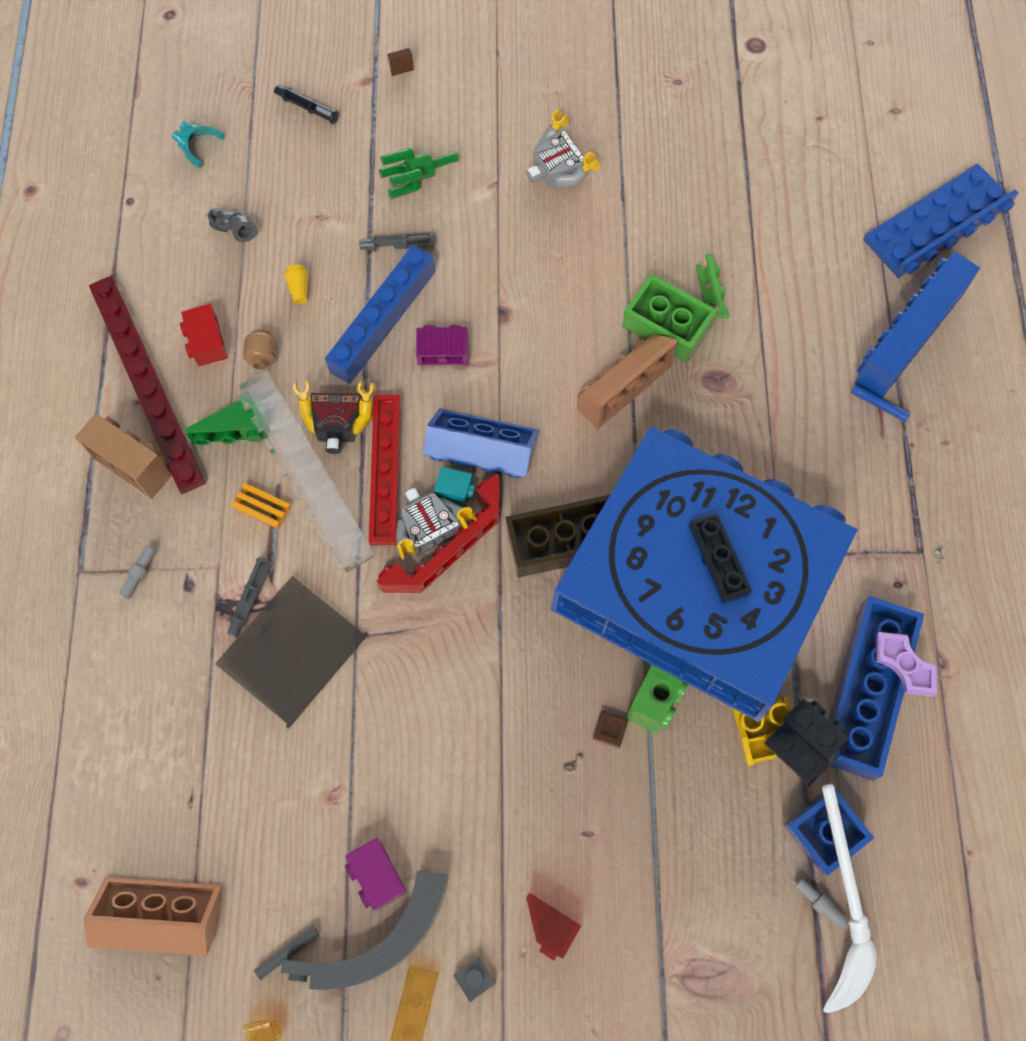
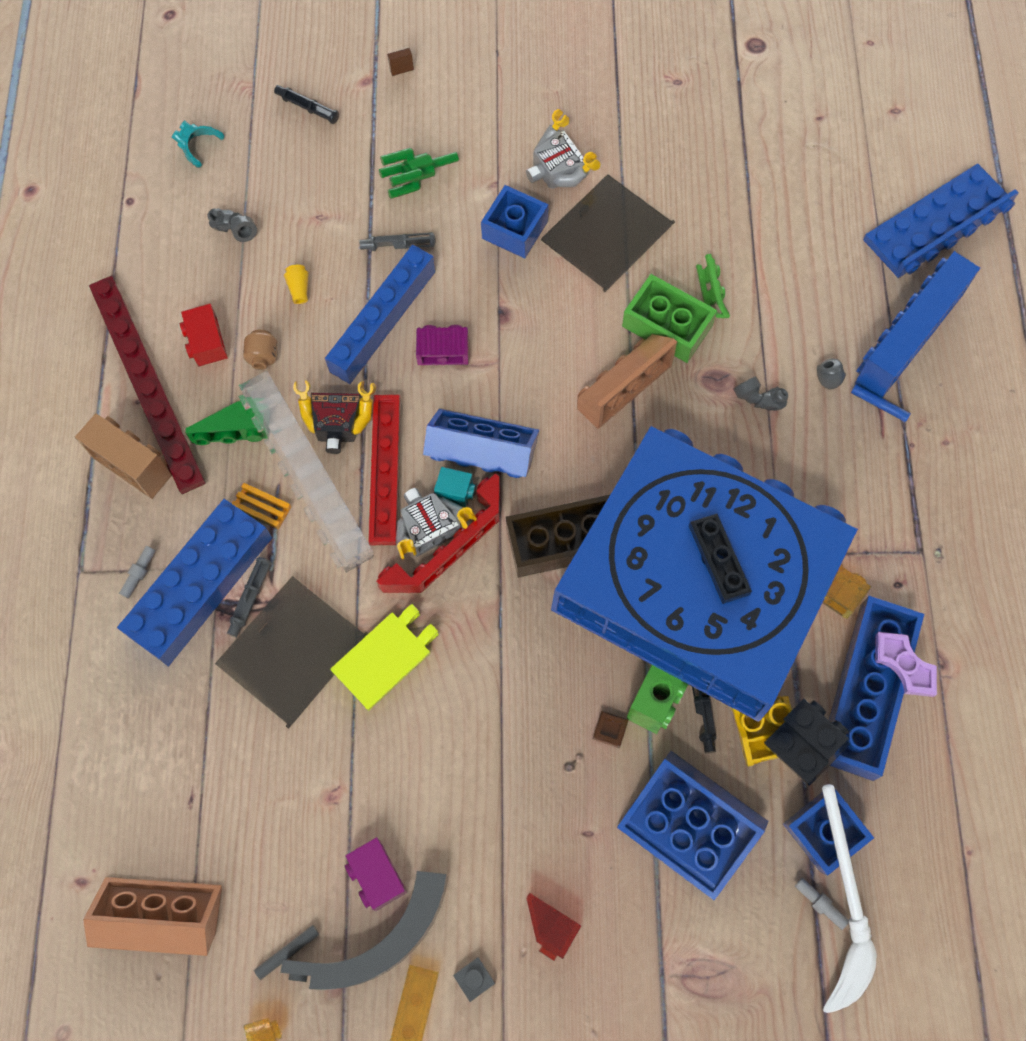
none -> blue brick [117,499,272,667]
none -> neon yellow tile [330,604,439,711]
none -> blue brick [481,185,549,259]
none -> clear smoke piece [541,174,675,292]
none -> blue slope [617,751,768,901]
none -> black piece [692,686,717,754]
none -> dark grey arm [733,376,788,411]
none -> dark grey piece [817,358,846,390]
none -> clear yellow brick [823,563,872,619]

